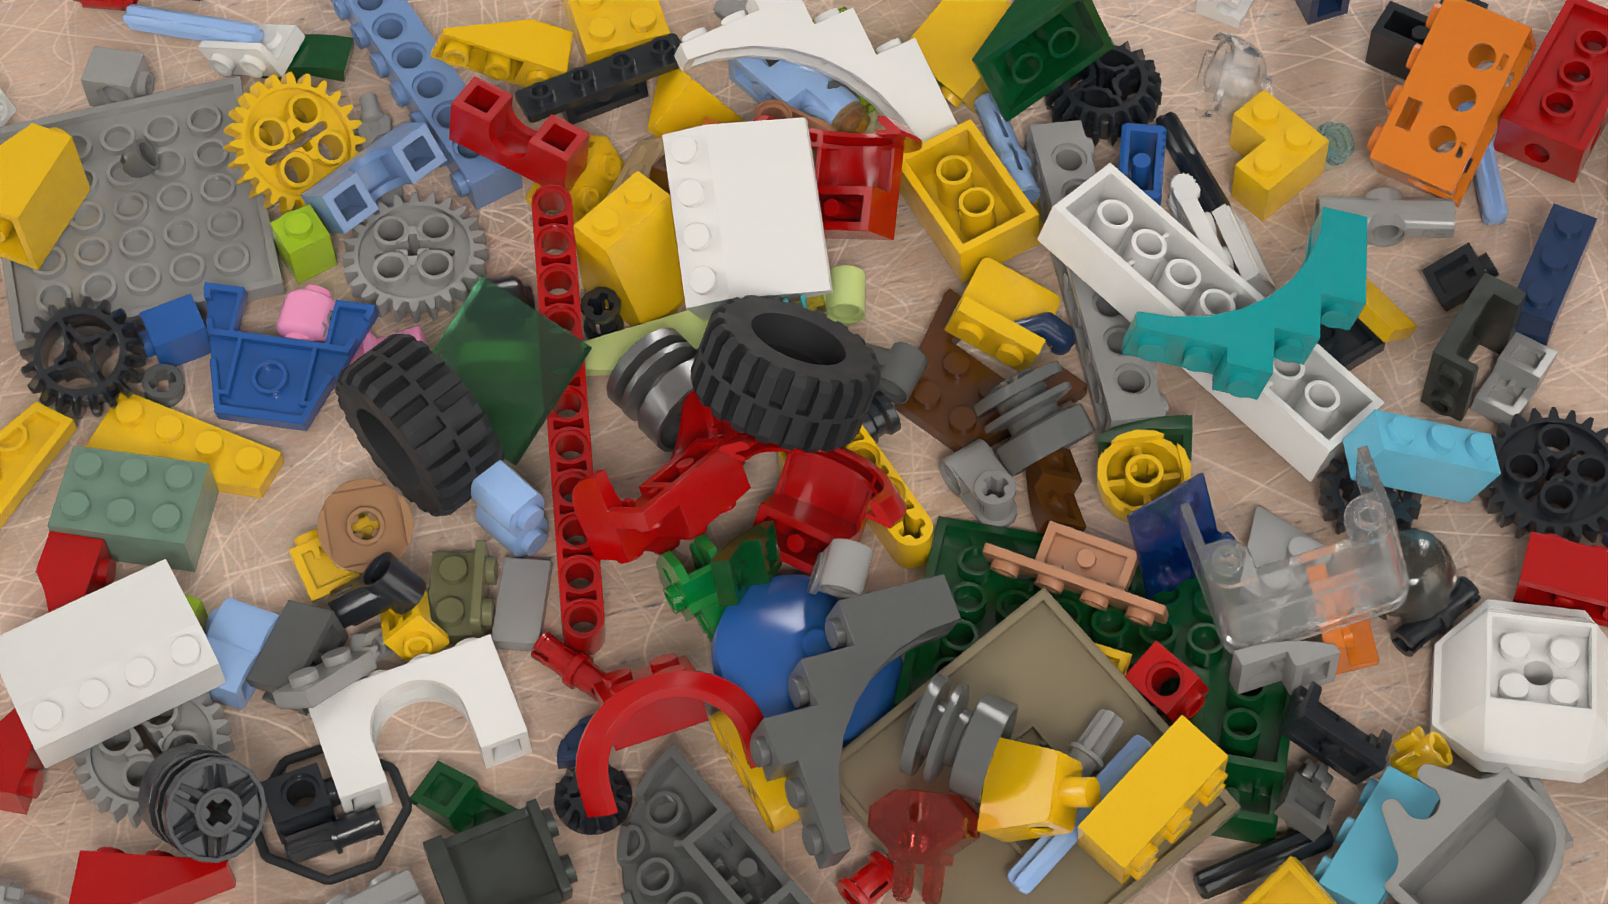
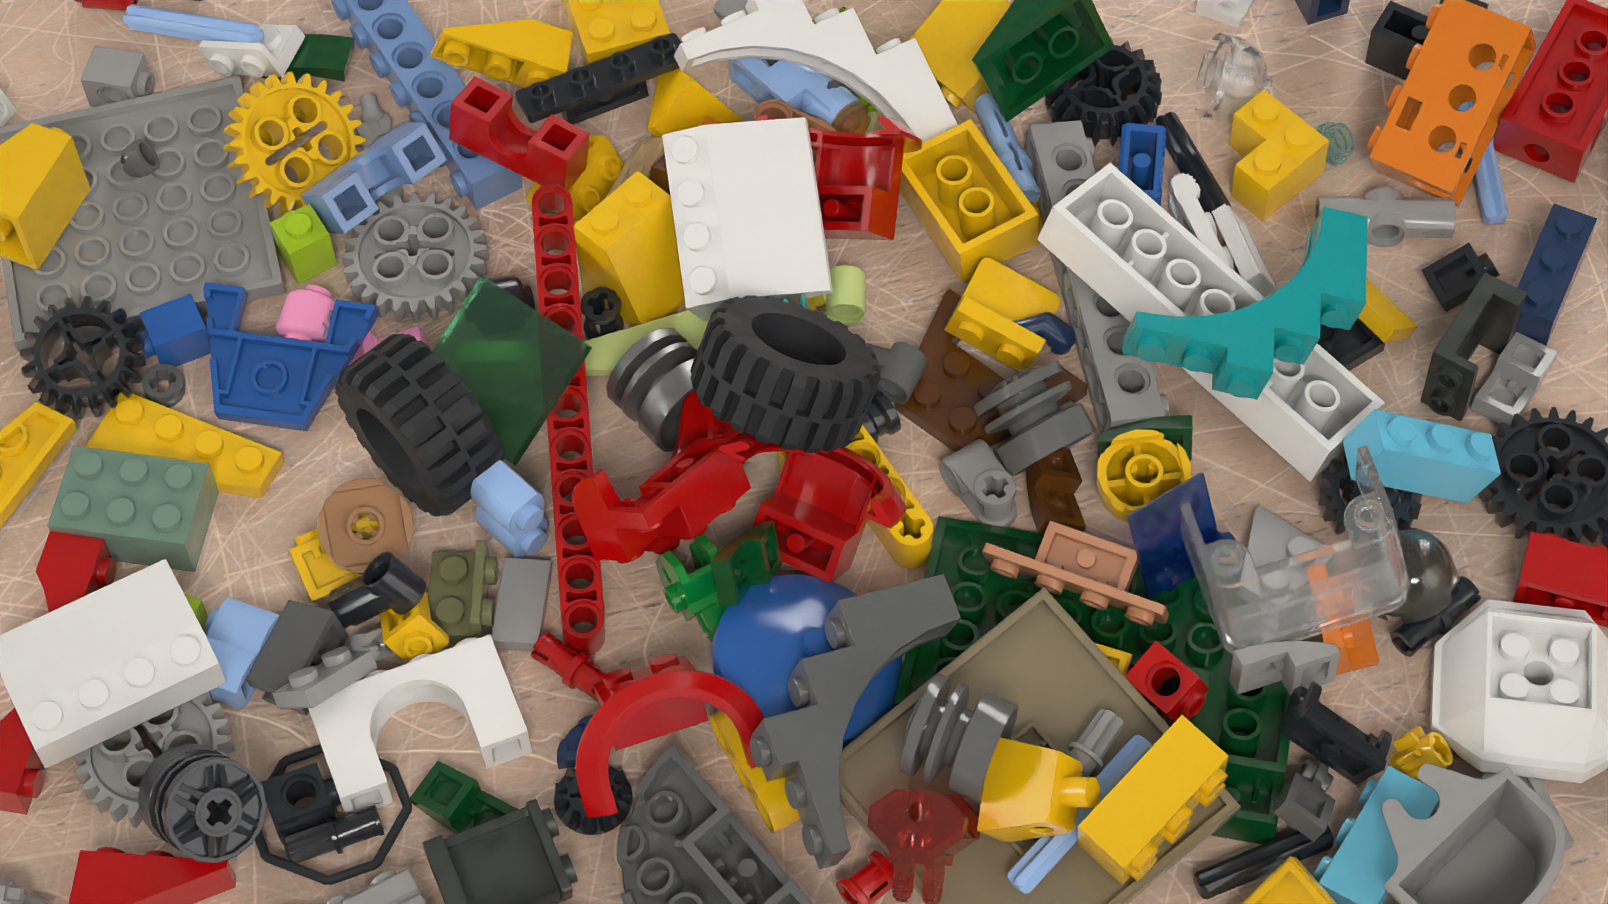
light grey piece [807,539,874,599] -> none

